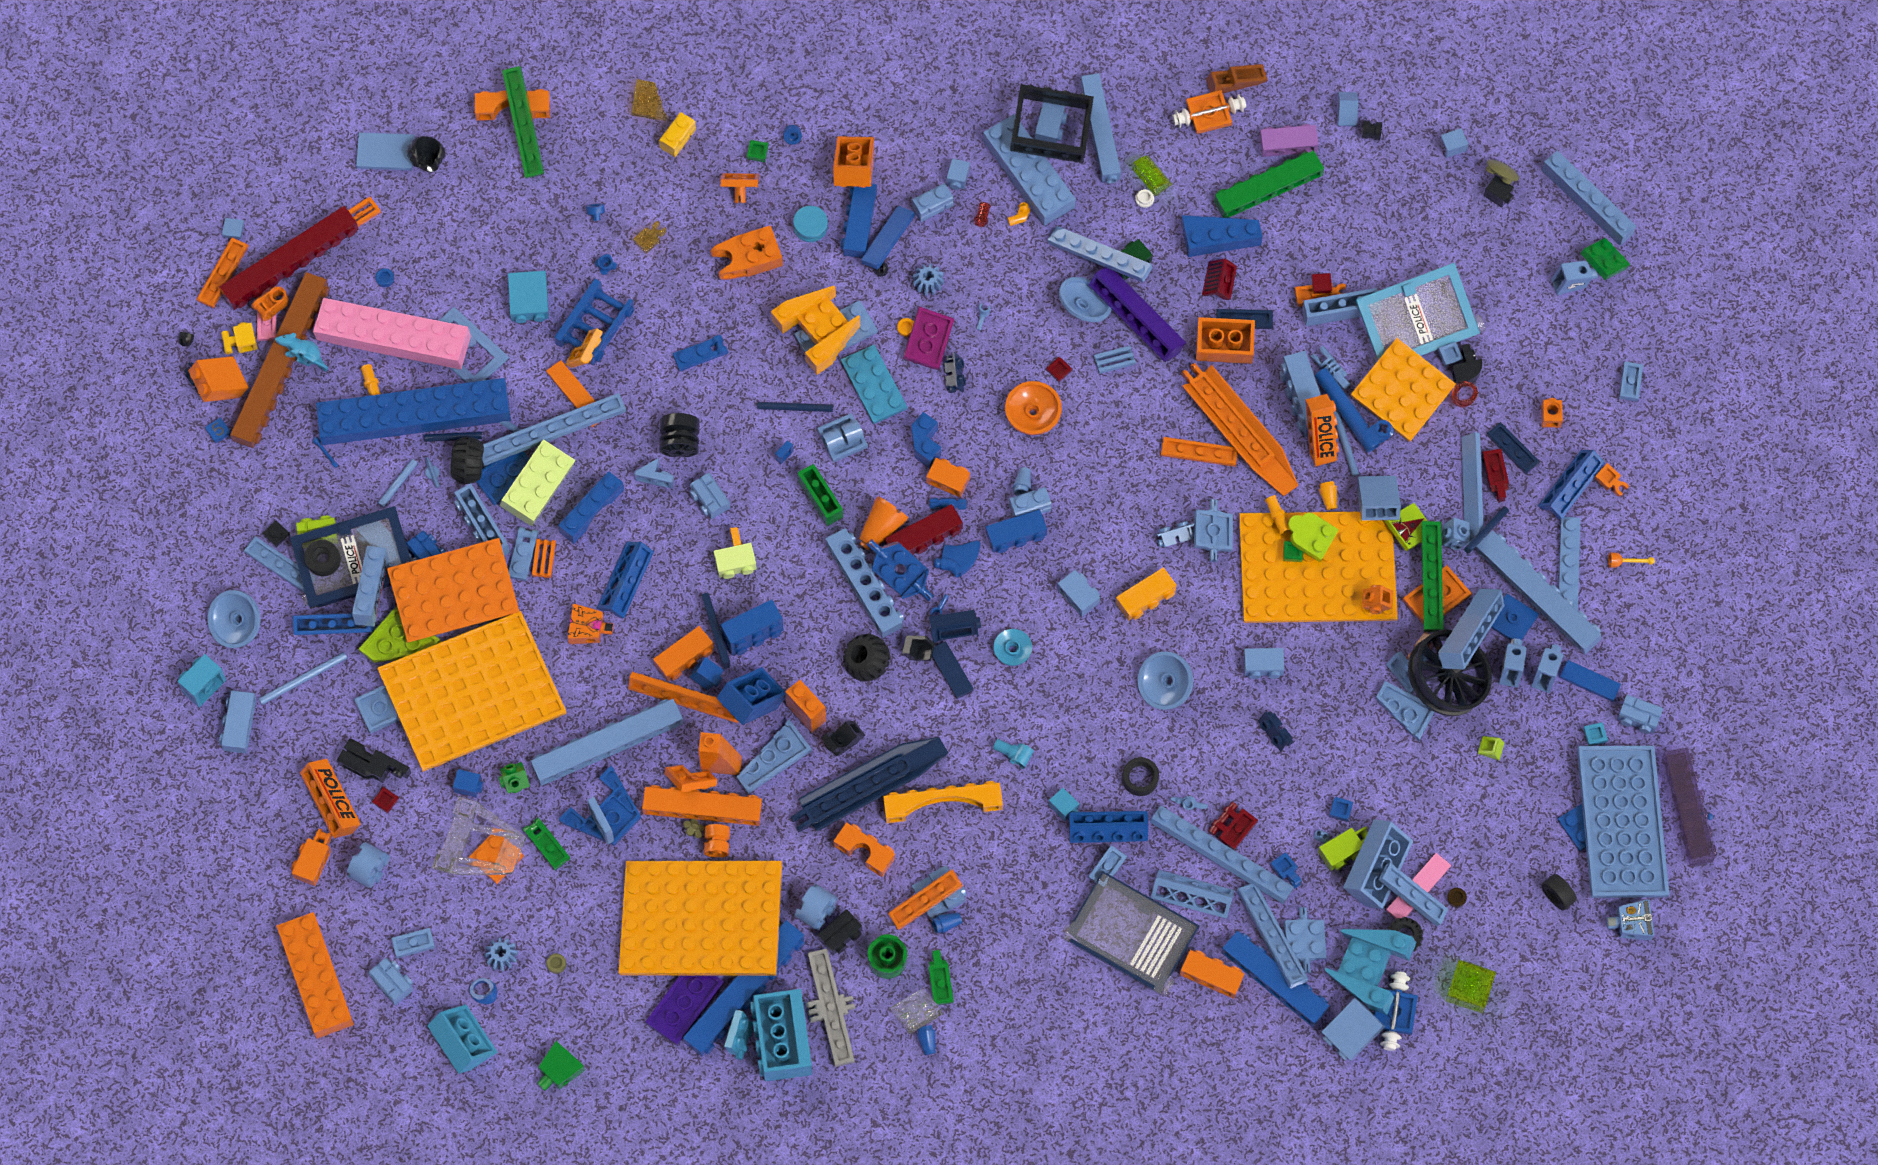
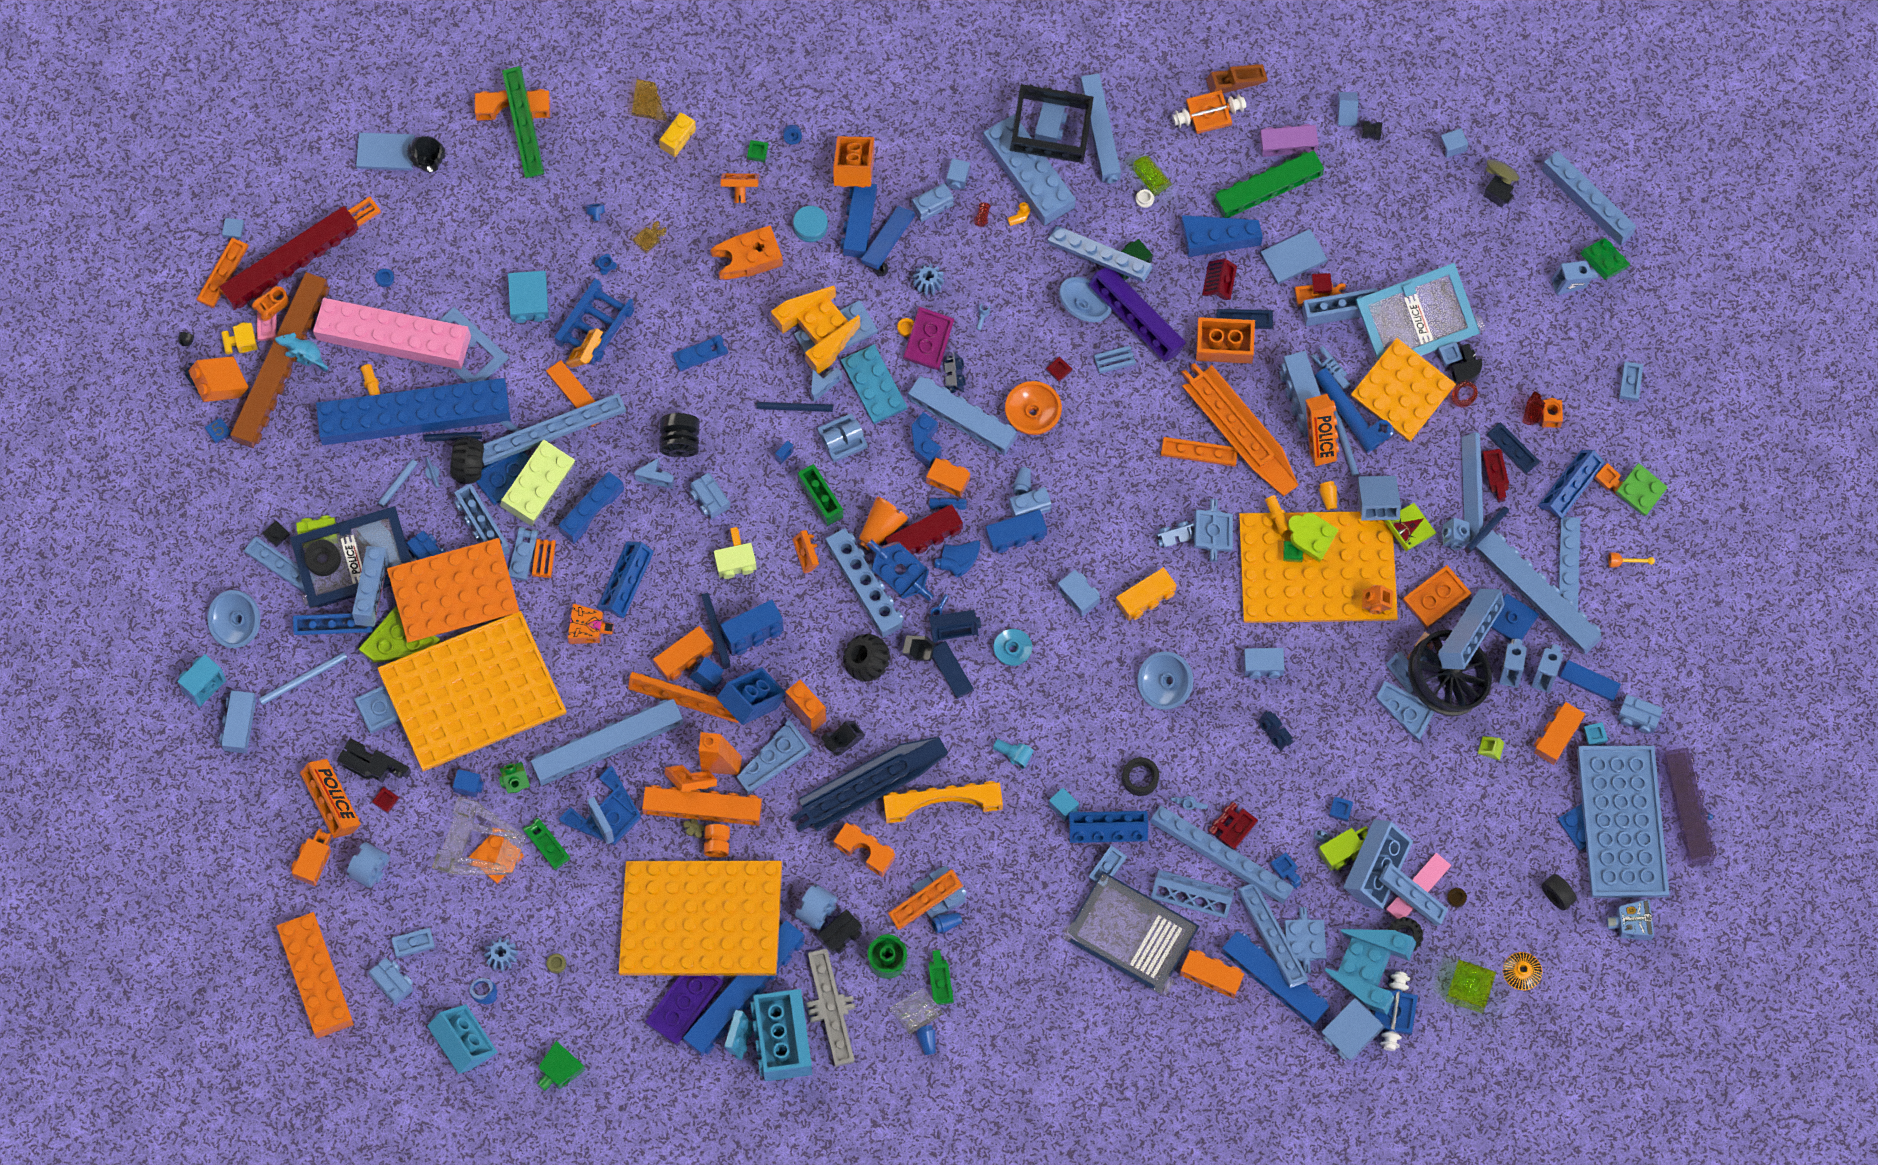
blue hinge [312,437,339,468] -> none
green plate [1421,521,1444,632] -> none
none -> orange plate [792,530,819,573]
none -> medium blue slope [811,368,842,402]
none -> medium blue brick [908,376,1017,456]
none -> medium blue tile [1260,229,1328,284]
none -> dish [1503,952,1542,990]
none -> clear red brick [1522,391,1546,425]
none -> orange brick [1534,702,1586,765]
none -> bright green plate [1615,463,1668,517]

